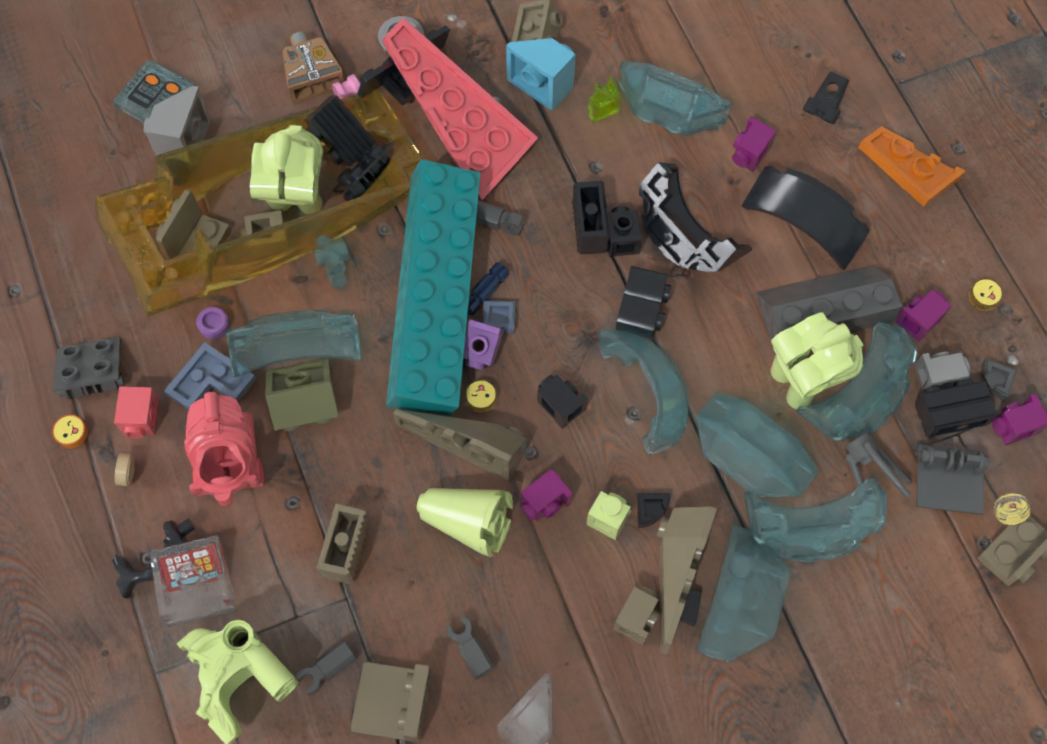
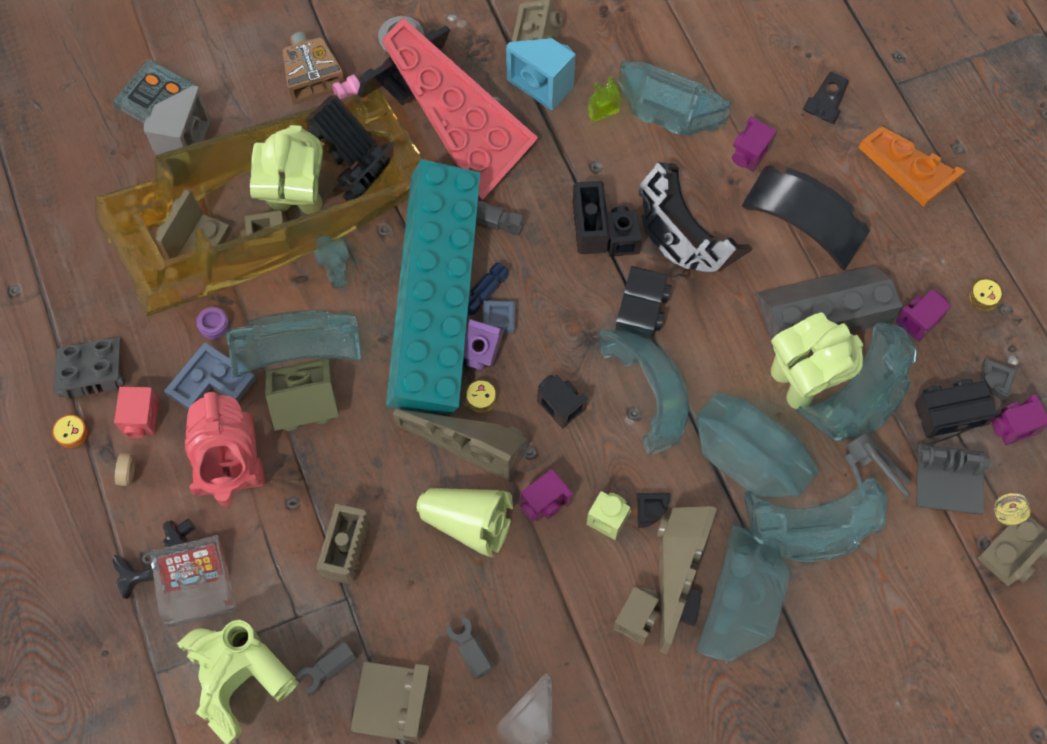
light grey brick [914,352,970,391] -> none

